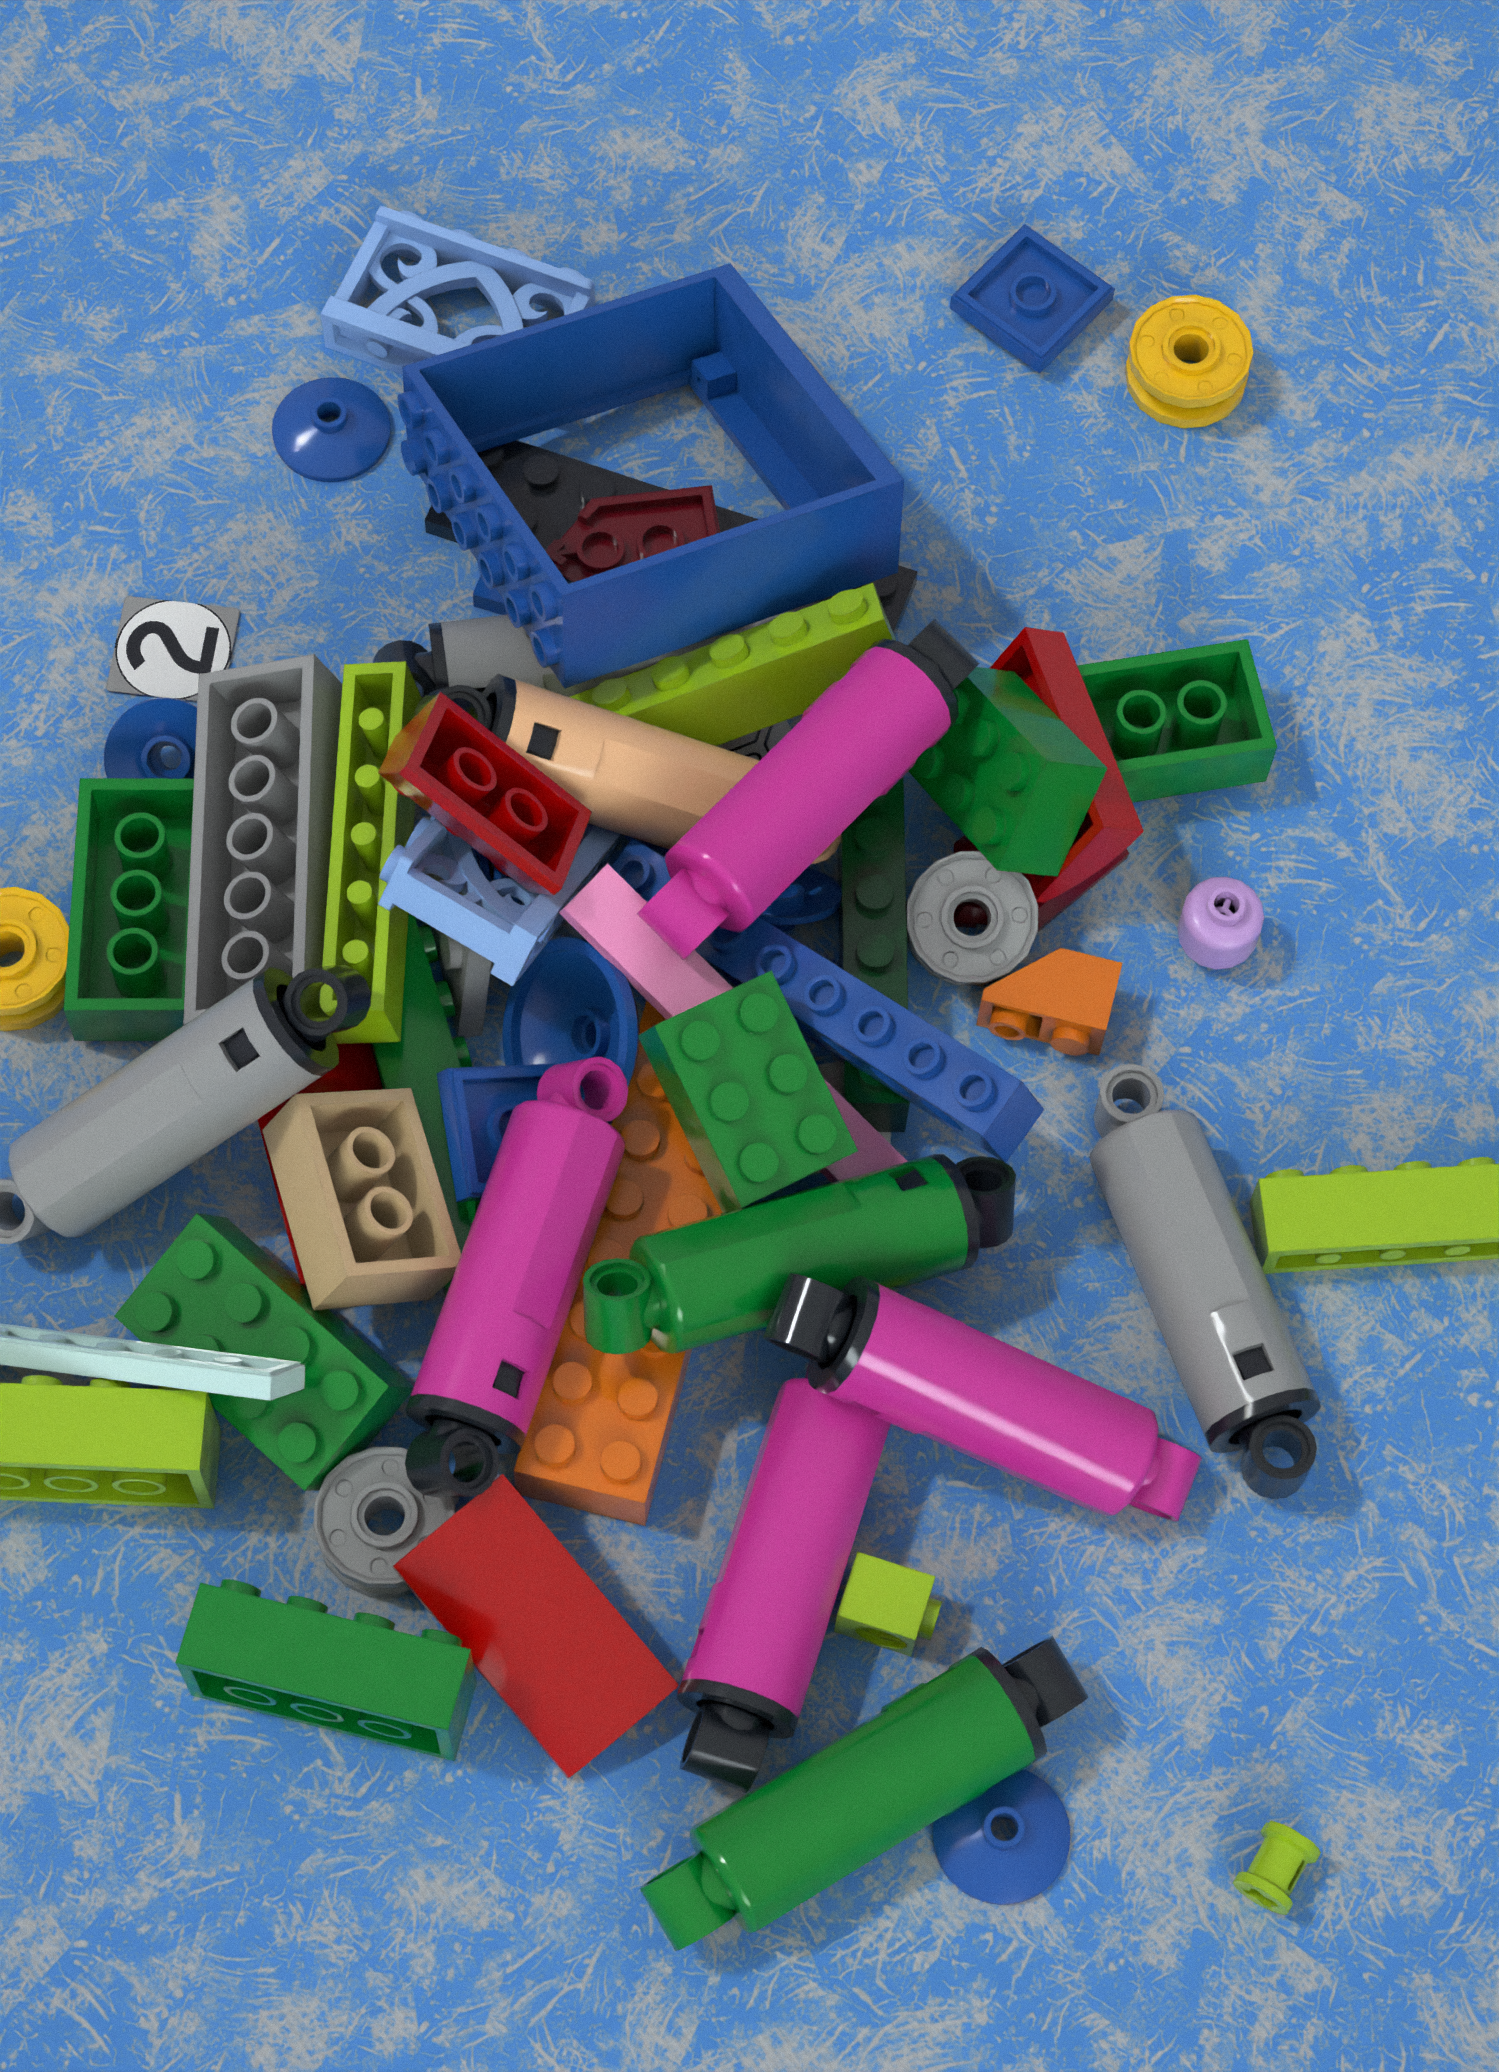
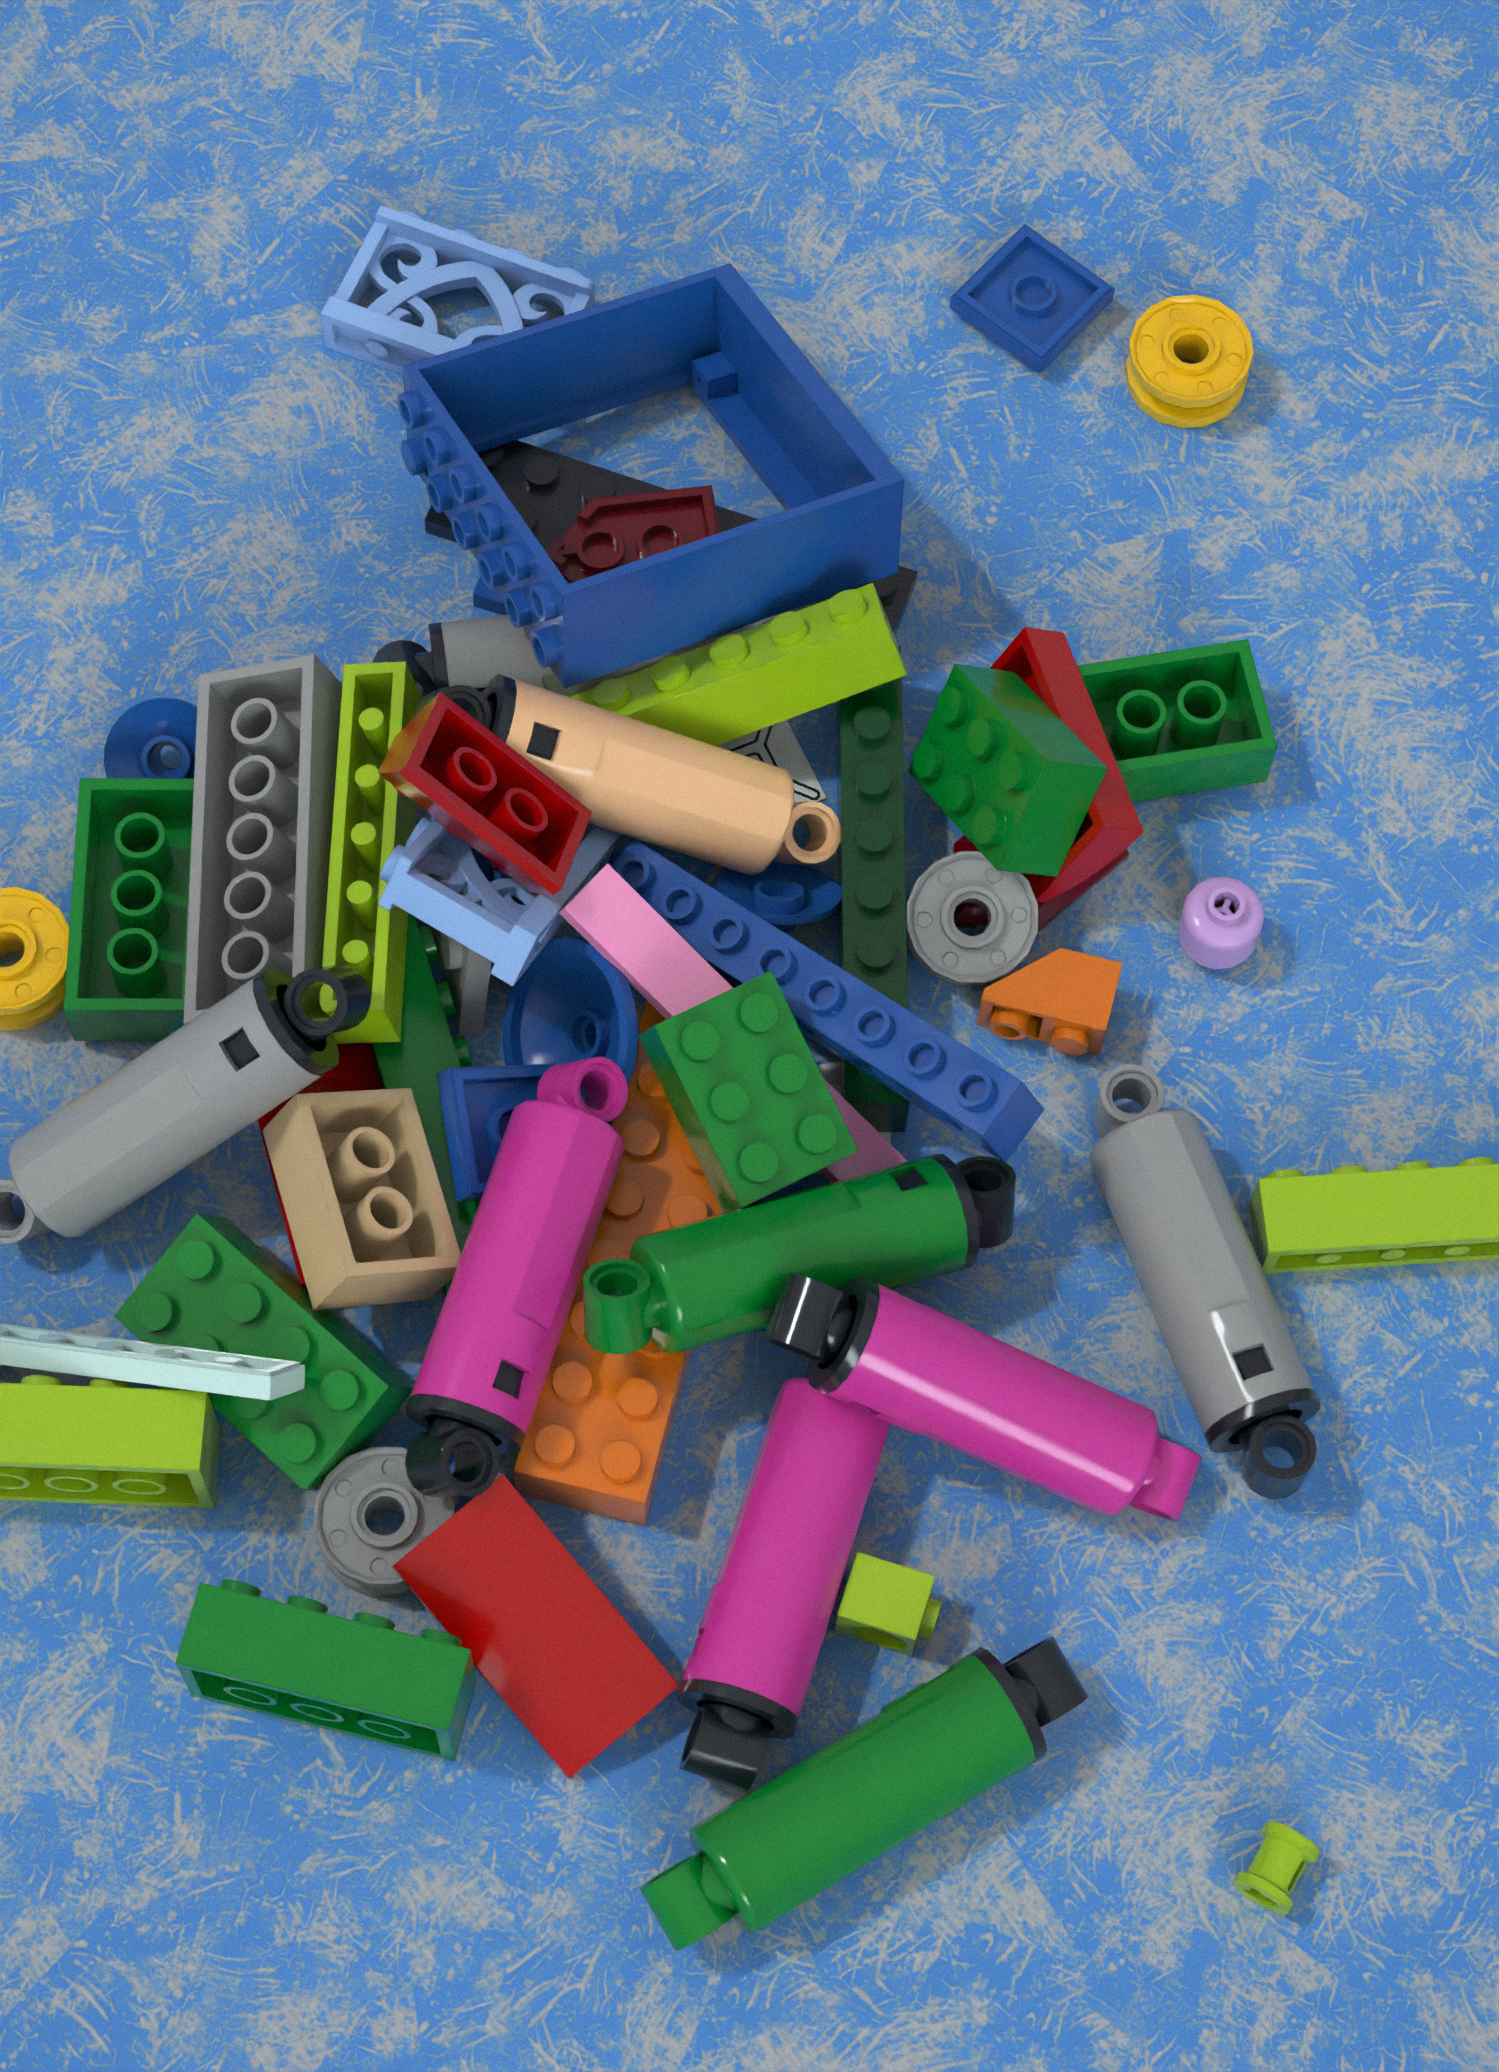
sticker [106,596,240,701] -> none
blue dish [272,377,391,482] -> none
dark pink piece [637,618,980,960] -> none
blue dish [932,1769,1071,1905] -> none

